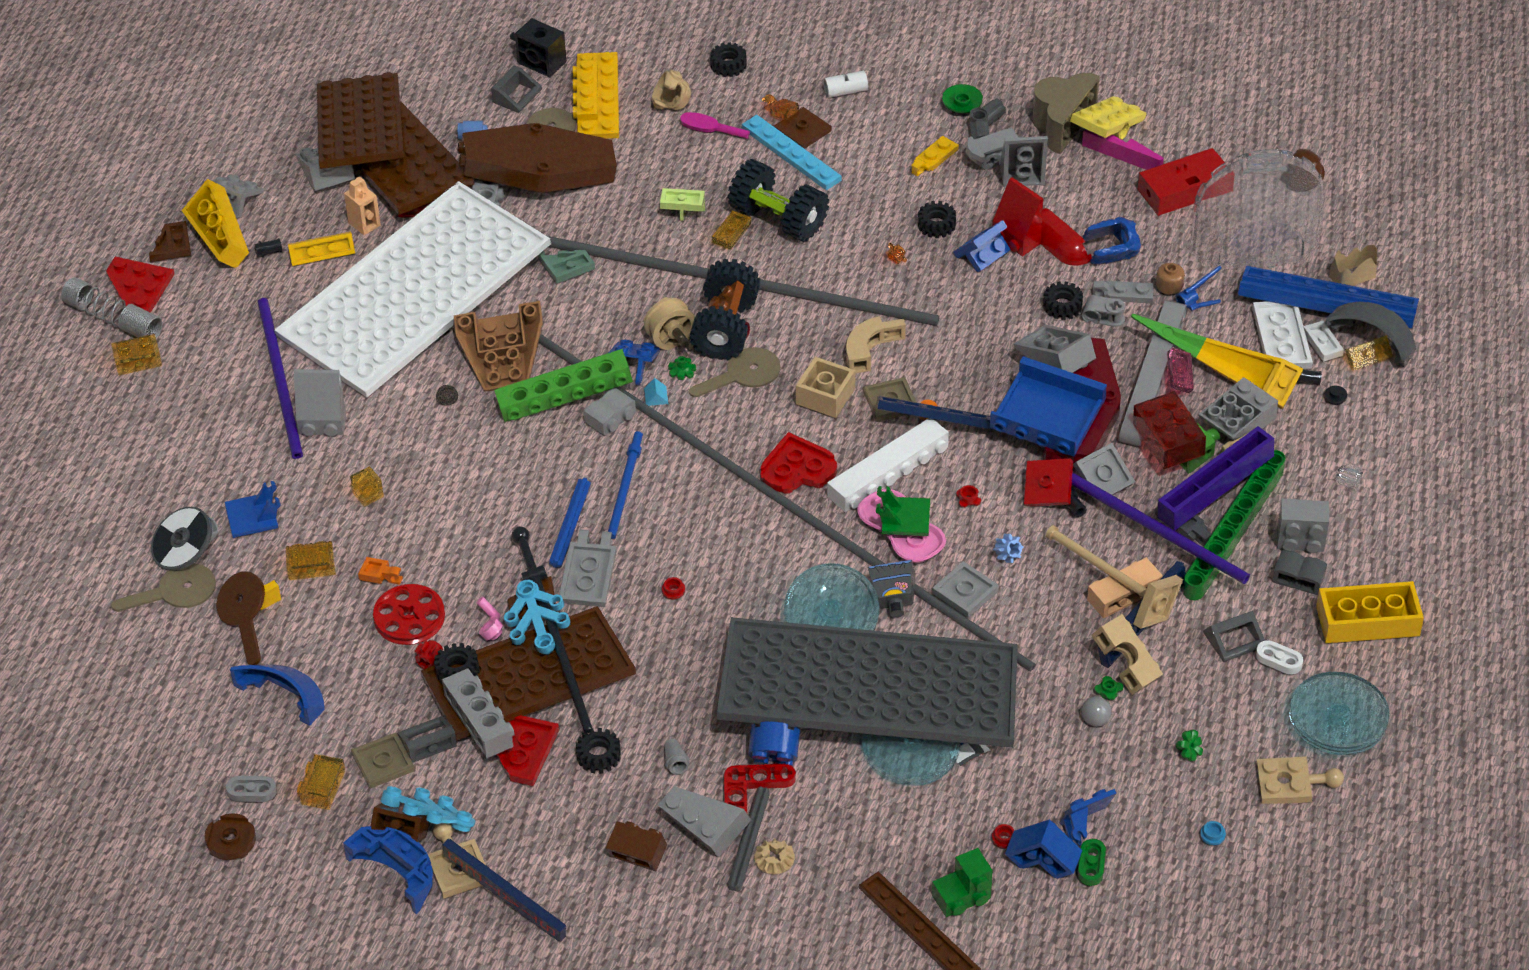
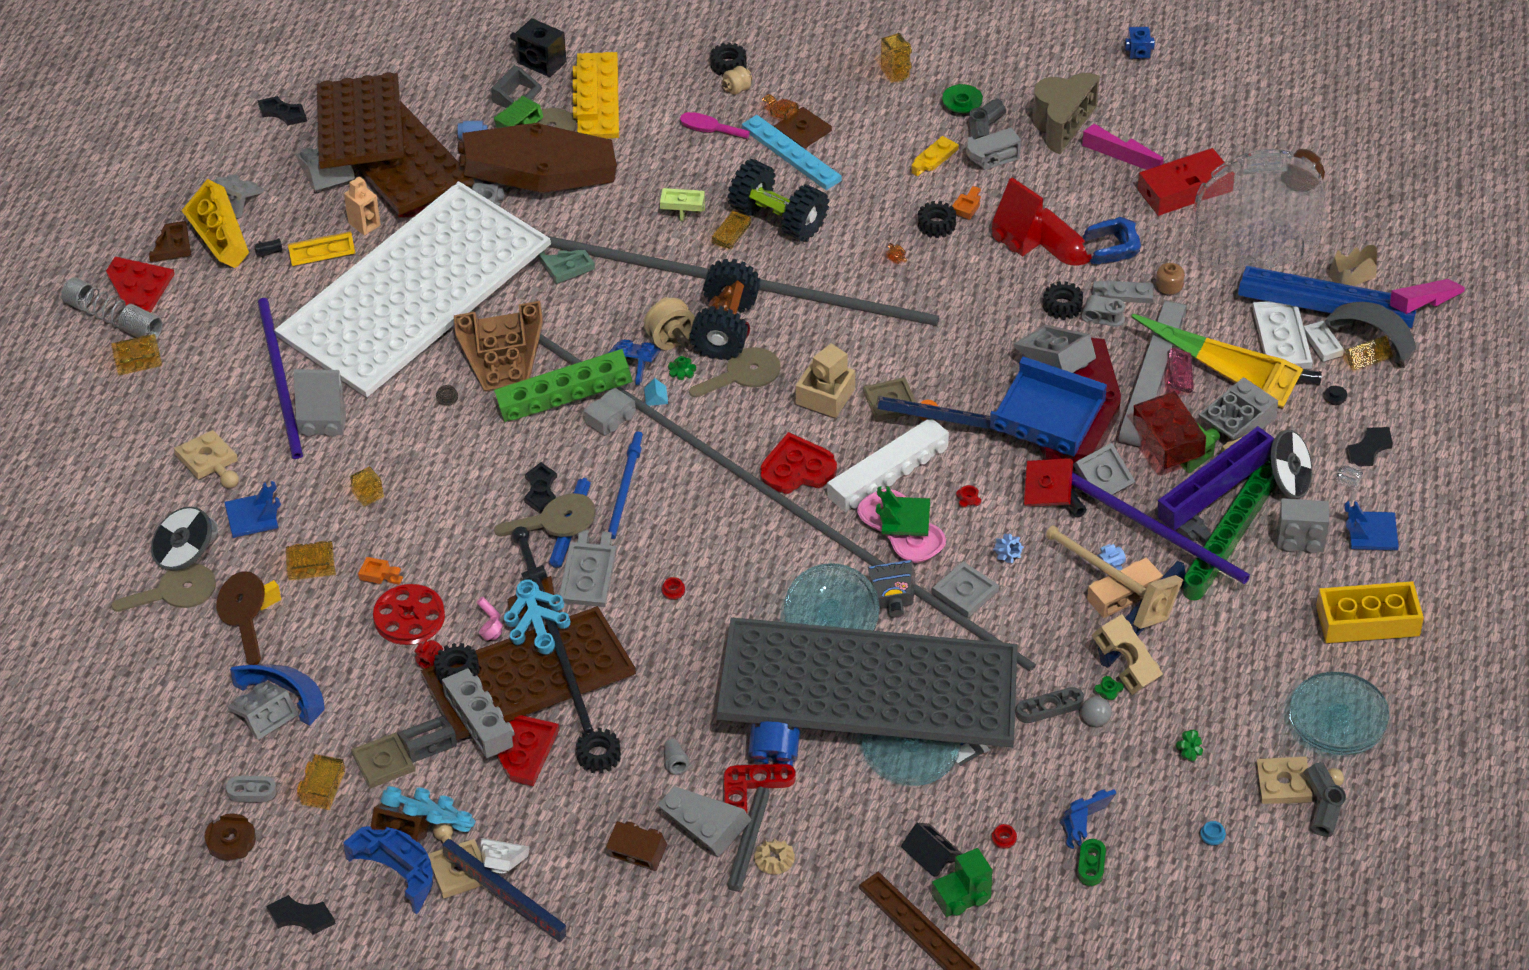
tan helmet [652,69,691,111] -> none
white pin [823,70,868,98] -> none
tan arch [846,316,906,373] -> none
bracket [953,220,1011,272] -> none
light grey slope [1000,136,1048,187] -> none
blue brick [1005,819,1082,879] -> none
light yellow plate [1070,96,1147,140] -> none
blue plant [1175,266,1221,311] -> none
dark grey tile [1203,611,1265,662] -> none
white plate [1256,641,1303,675] -> none
dark grey brick [1272,550,1327,595] -> none
none -> tan plate [174,430,239,489]
none -> light grey bracket [228,682,299,740]
none -> black tile [257,96,307,126]
none -> black tile [266,895,336,935]
none -> white wing [480,838,529,873]
none -> bright green brick [494,96,543,128]
none -> dark tan piece [494,493,596,537]
none -> black tile [524,462,557,514]
none -> tan piece [722,66,753,95]
none -> tan brick [813,343,848,384]
none -> clear yellow brick [881,33,912,83]
none -> black panel [901,822,963,877]
none -> orange plate [952,186,981,220]
none -> dark grey beam [1016,687,1084,723]
none -> light blue gear [1097,544,1126,571]
none -> blue brick [1125,27,1155,59]
none -> piece [1271,430,1312,499]
none -> dark grey piece [1303,762,1346,837]
none -> blue plate [1344,501,1399,550]
none -> black tile [1347,427,1393,467]
none -> dark pink slope [1390,279,1465,314]

